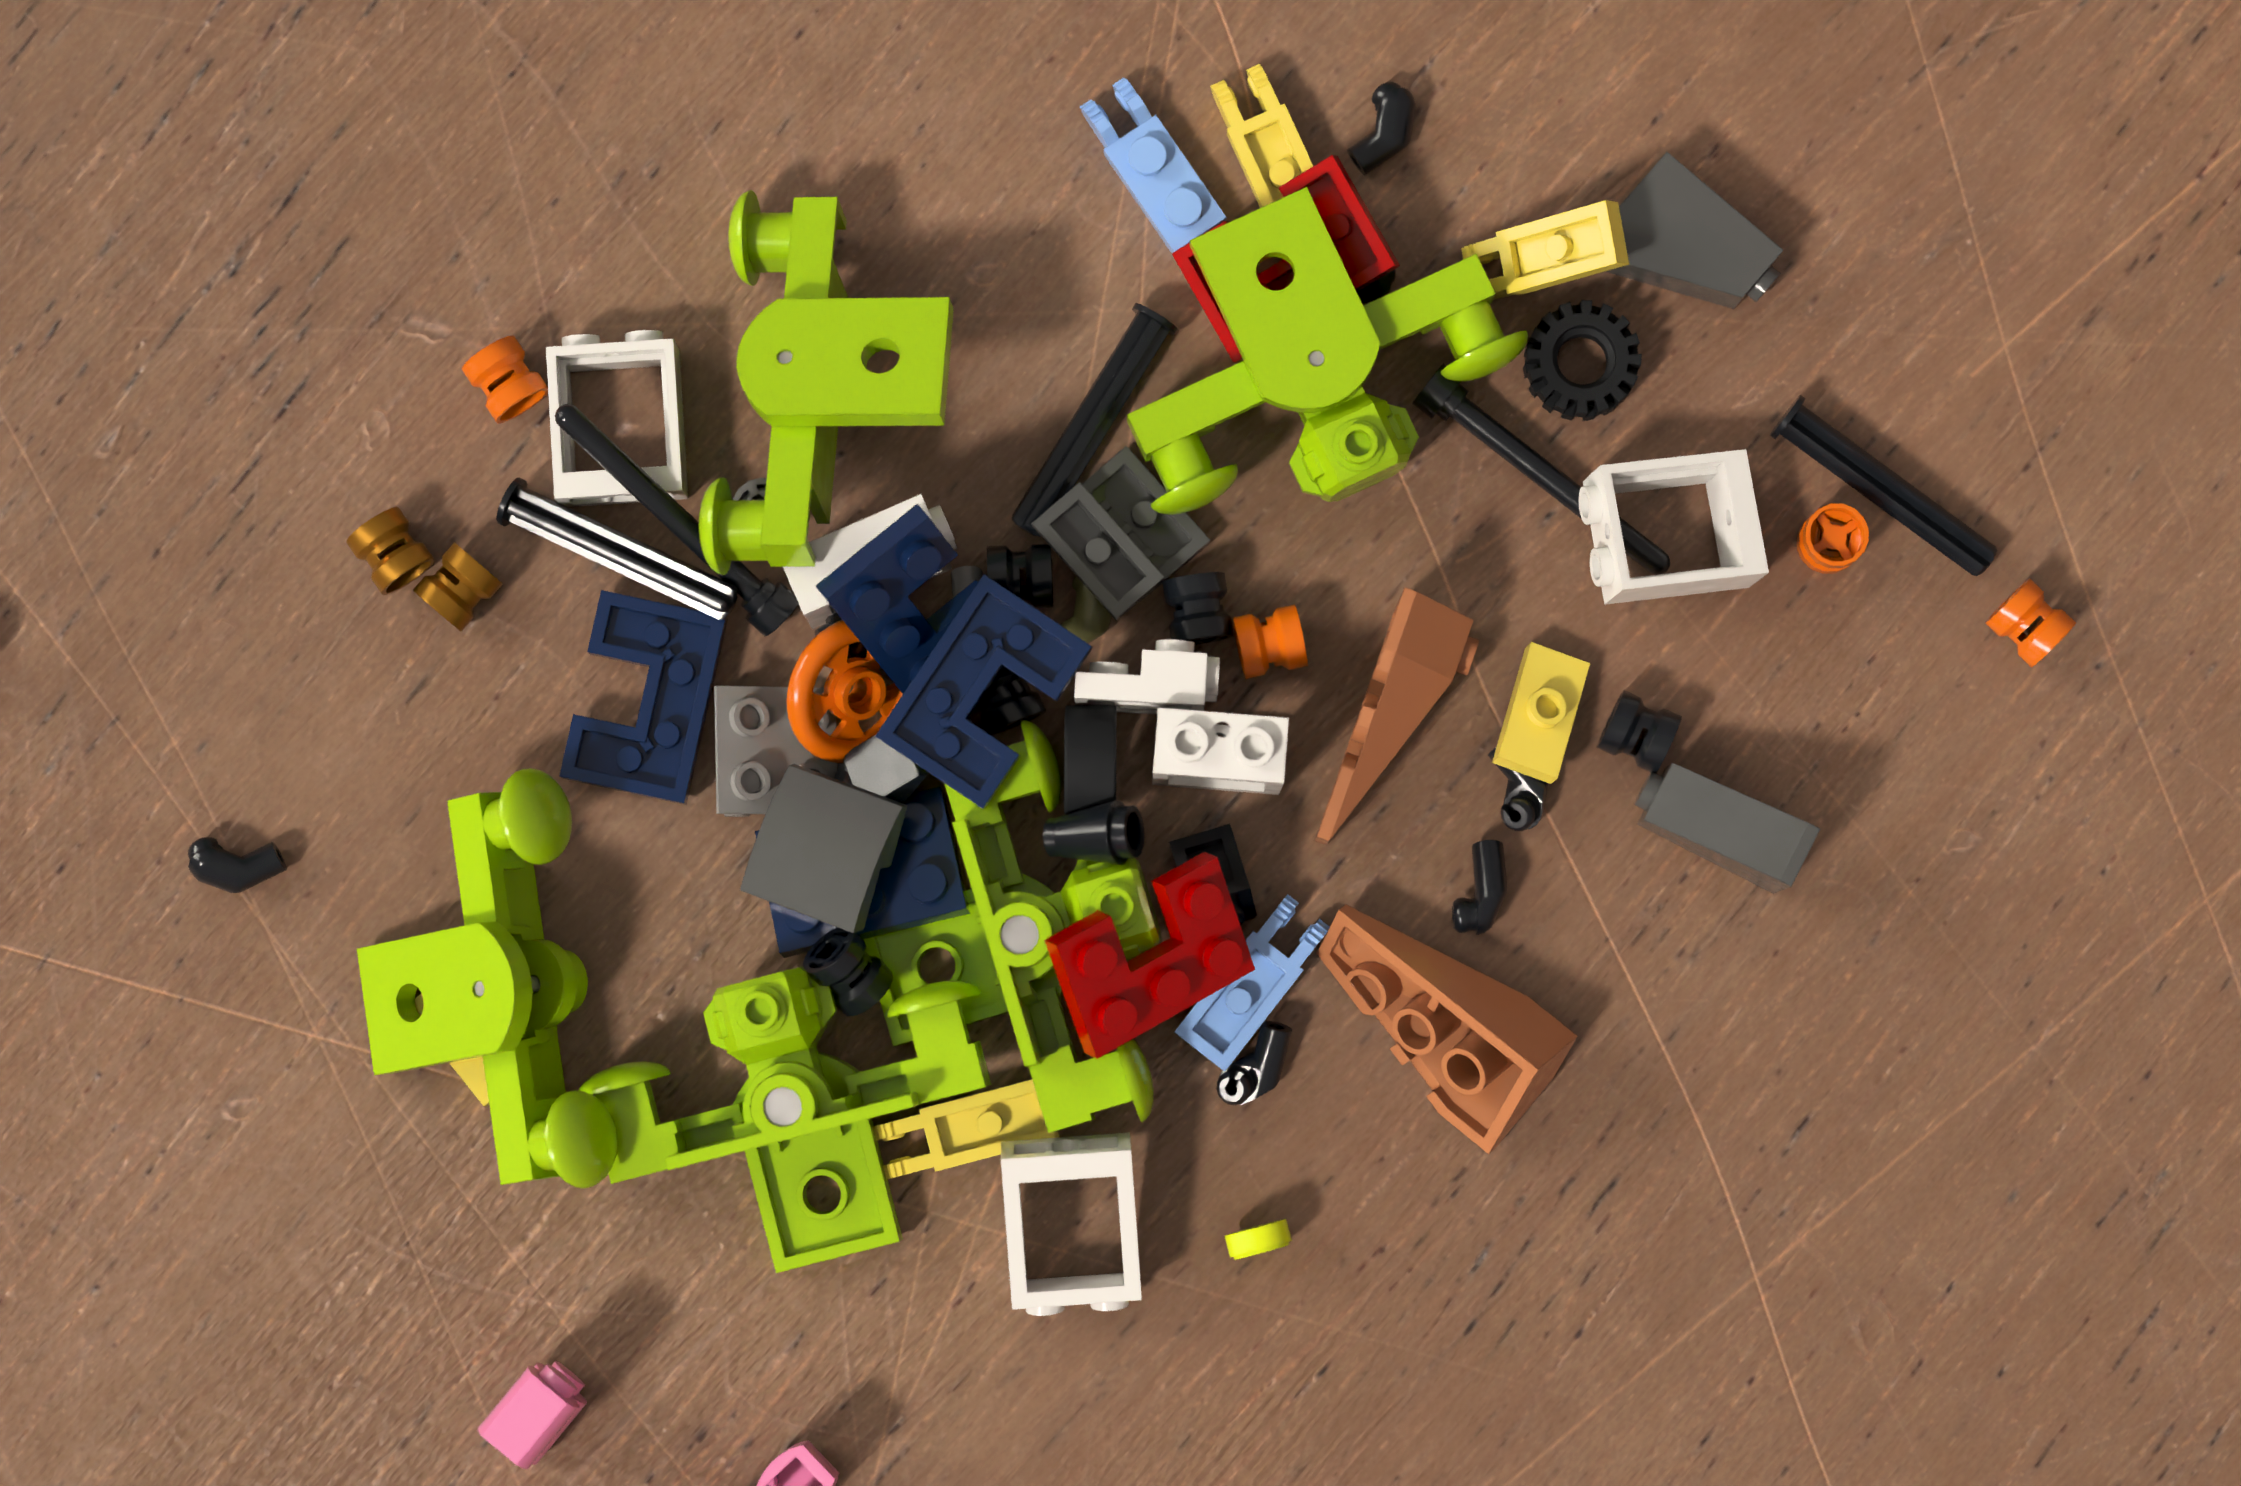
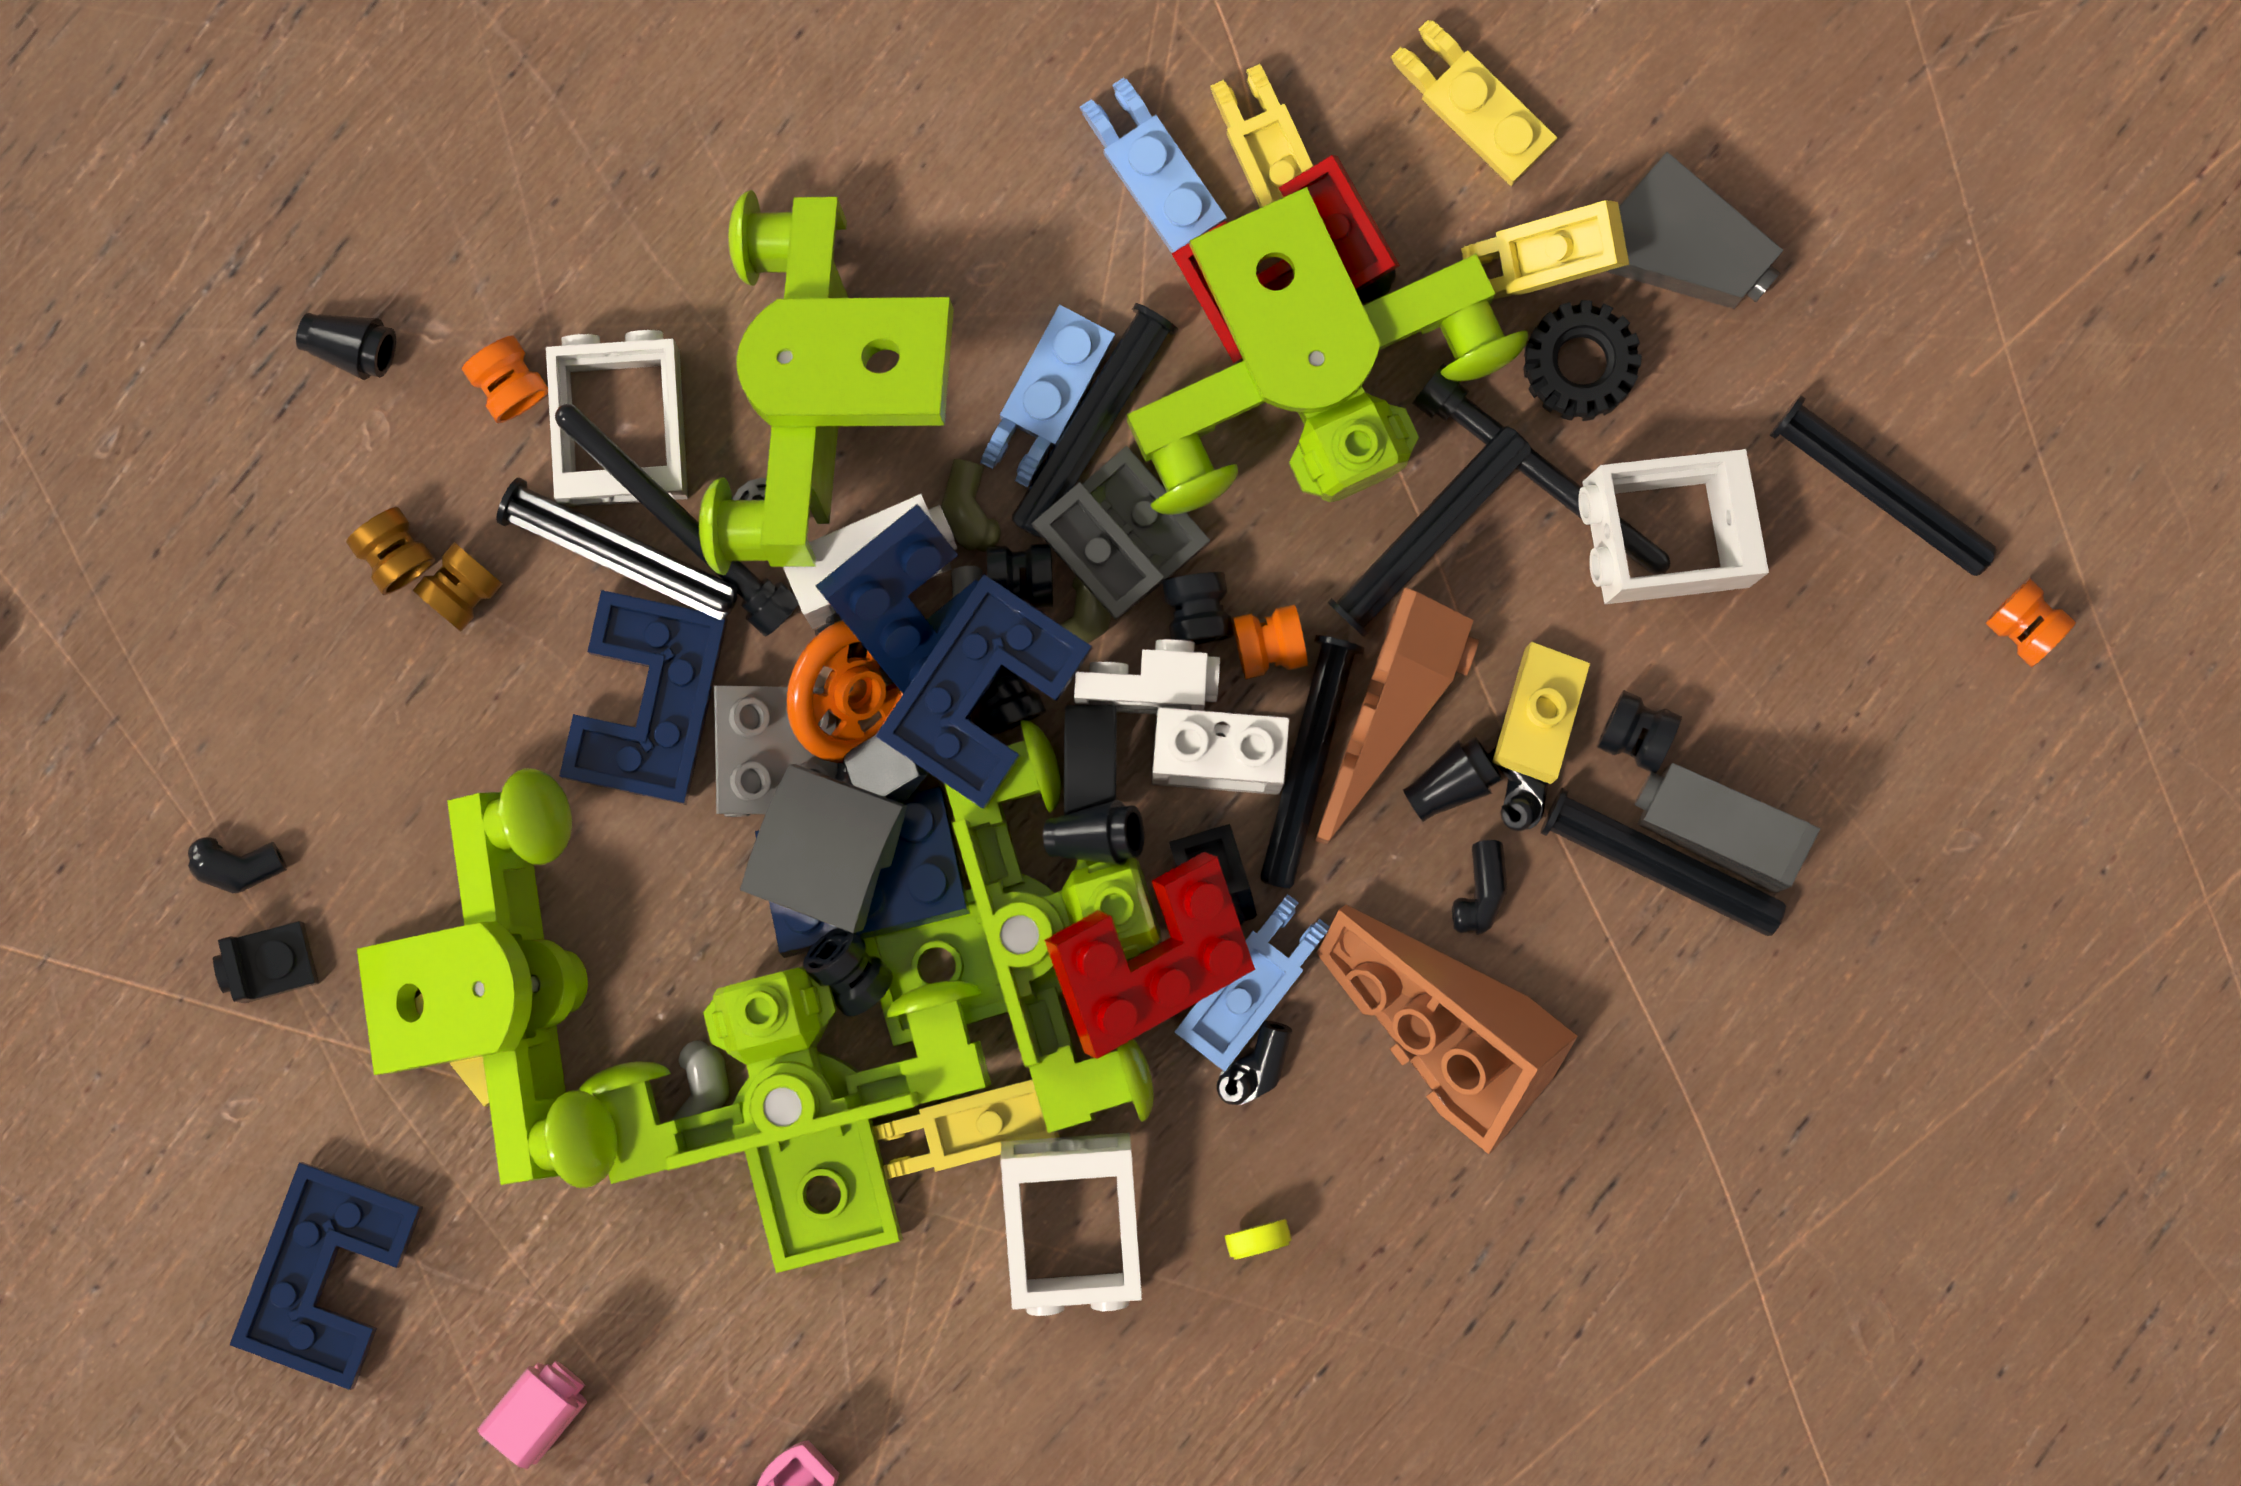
black arm [1347,82,1416,176] -> none
orange wheel [1797,503,1869,574] -> none
none -> black bracket [213,921,319,1003]
none -> dark blue plate [229,1162,423,1390]
none -> black cone [296,313,396,380]
none -> light grey arm [671,1040,730,1120]
none -> olive arm [941,459,1001,552]
none -> light blue hinge [980,304,1115,487]
none -> black axle [1260,635,1365,889]
none -> black axle [1327,426,1531,637]
none -> light yellow hinge [1391,20,1558,186]
none -> black cone [1403,737,1503,822]
none -> black axle [1540,788,1786,936]

